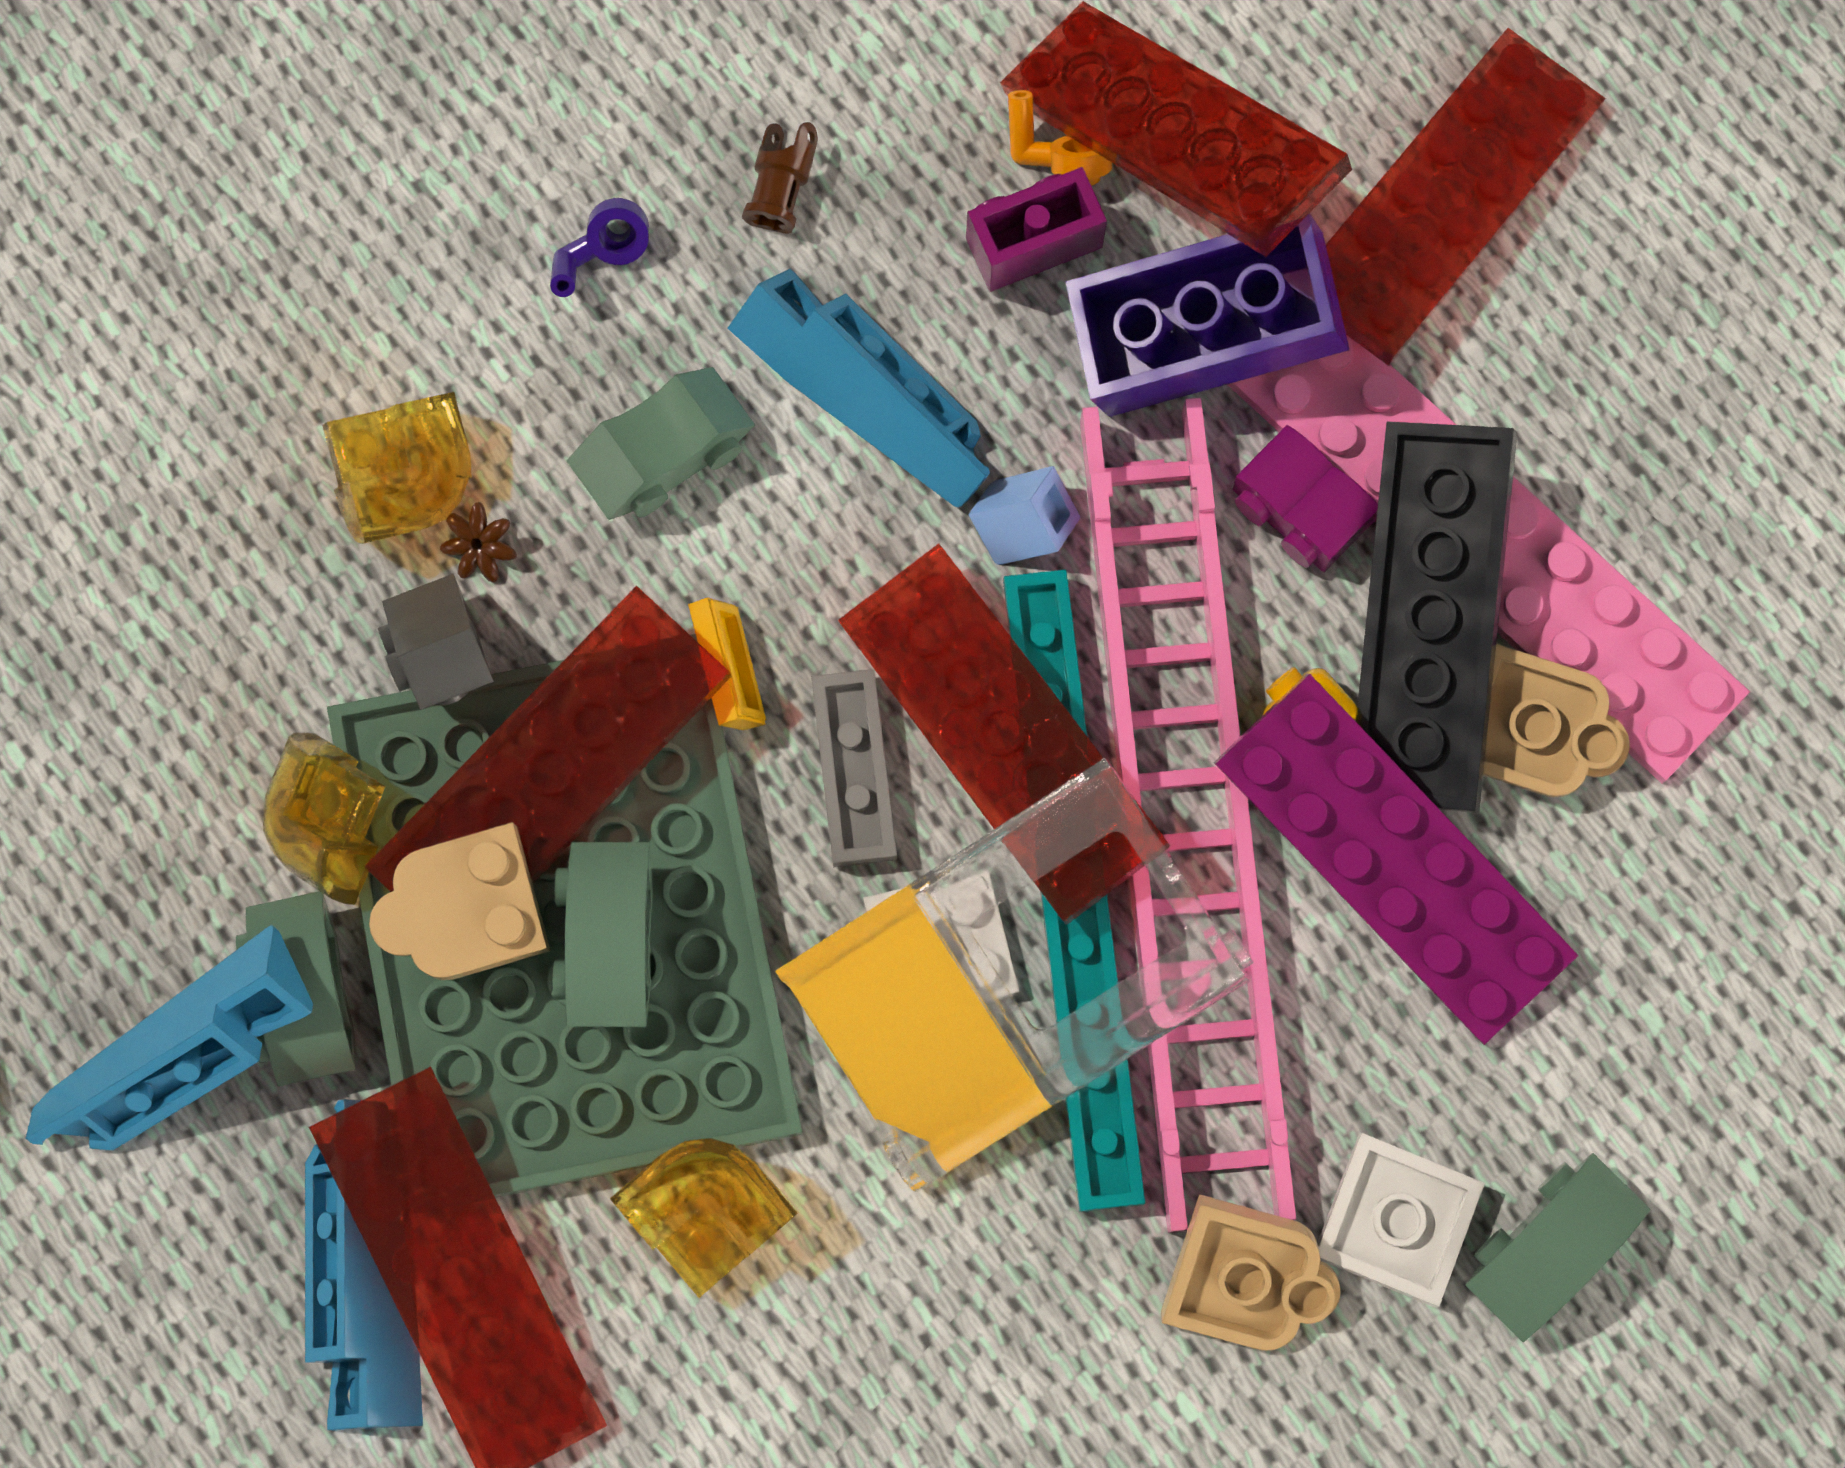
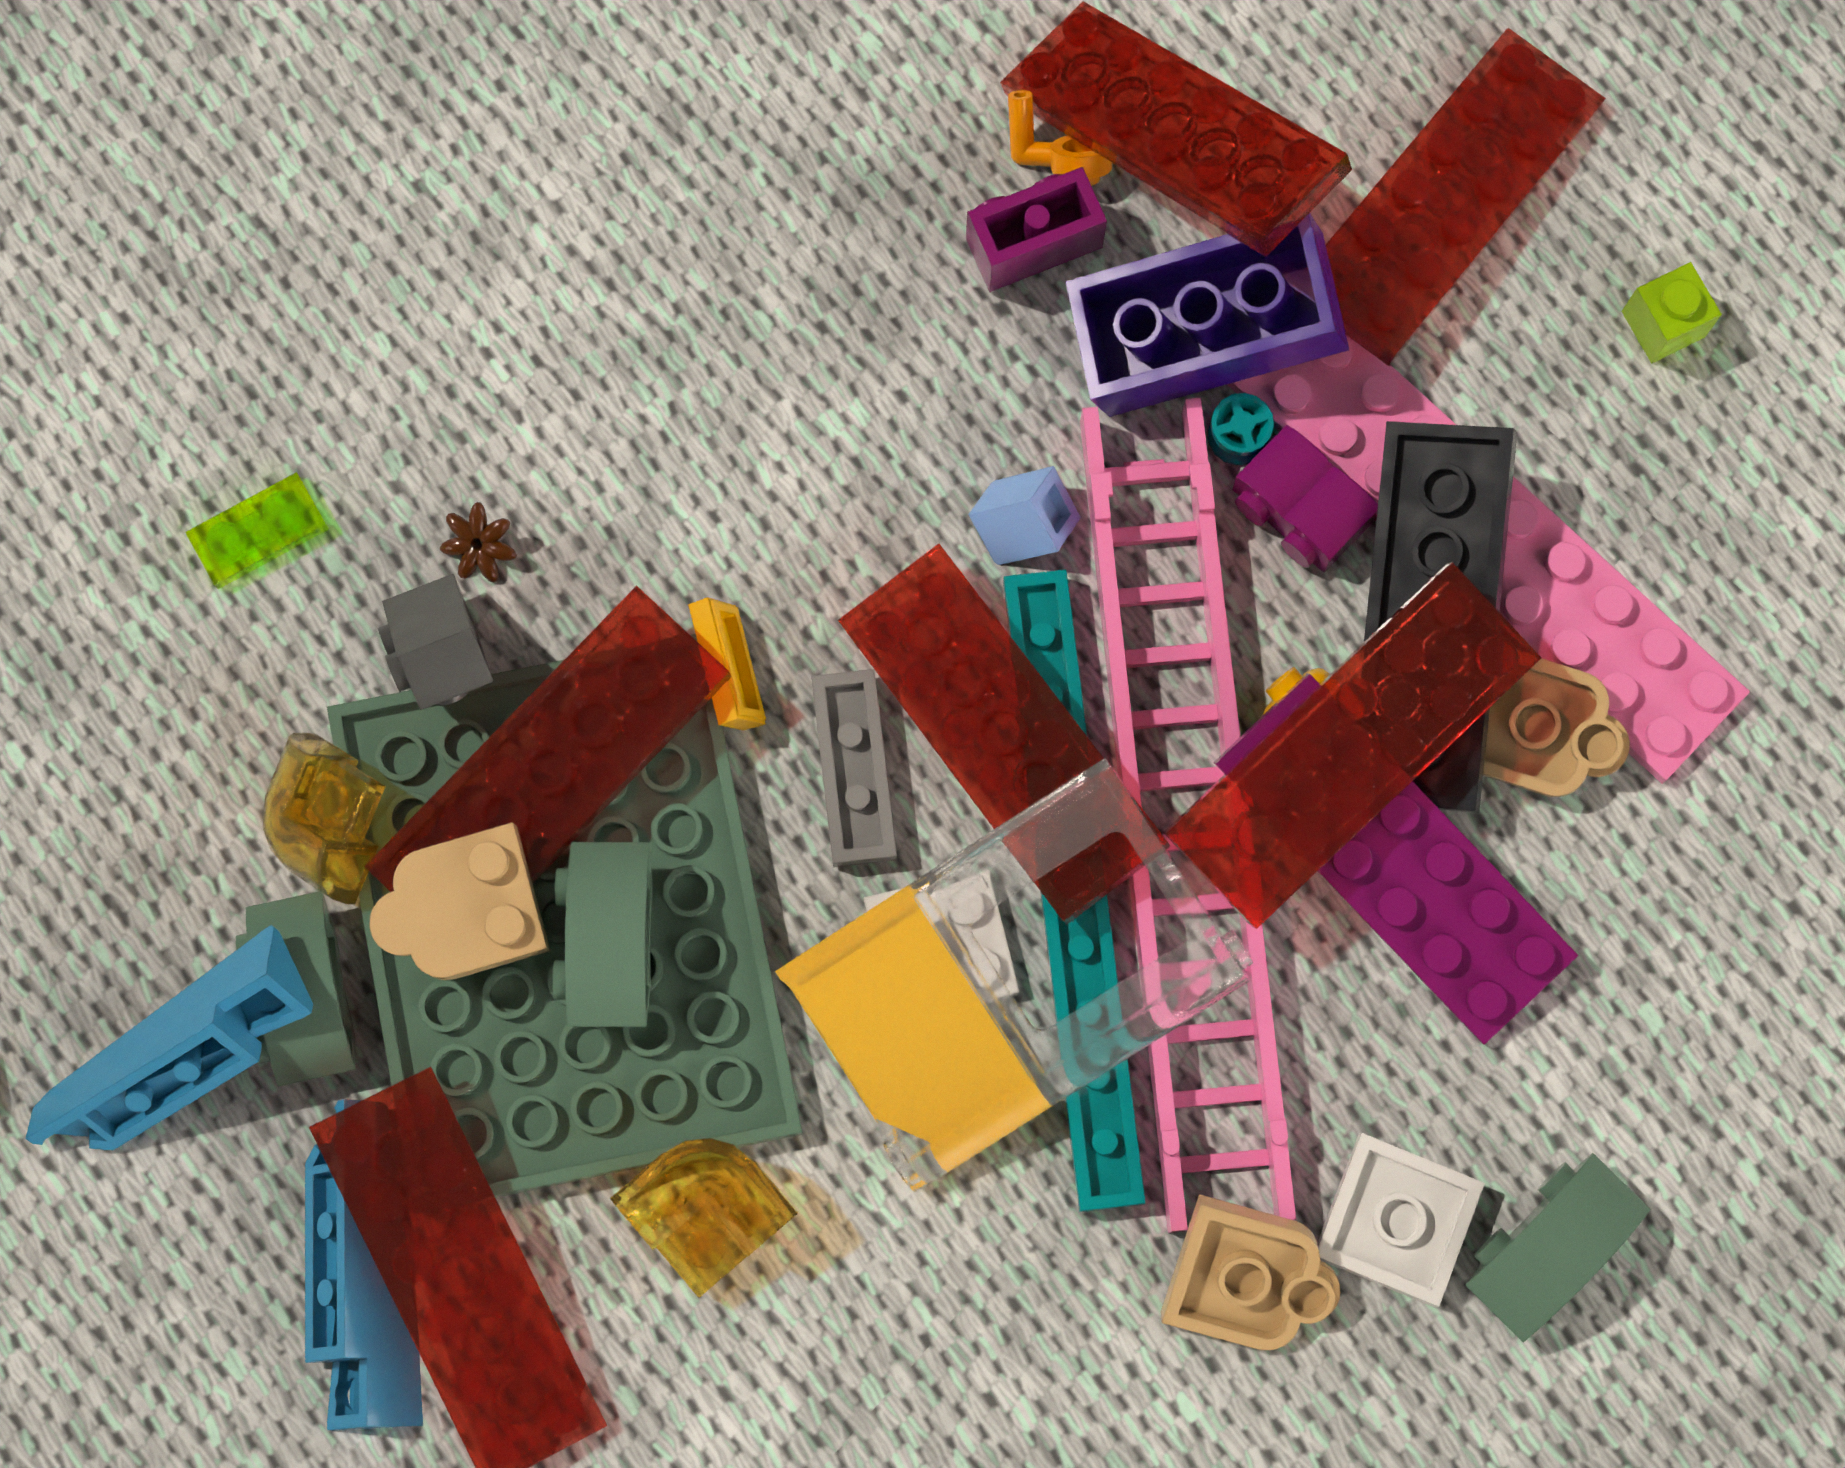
clear yellow brick [322,392,472,544] -> none
dark purple plate [550,198,649,297] -> none
sand green brick [566,367,755,520] -> none
dark azure wedge [727,269,990,508] -> none
reddish brown piece [742,122,818,234] -> none
none -> clear neon green plate [185,472,329,589]
none -> clear red plate [1163,562,1542,929]
none -> teal wheel [1207,393,1274,465]
none -> lime brick [1621,262,1722,364]

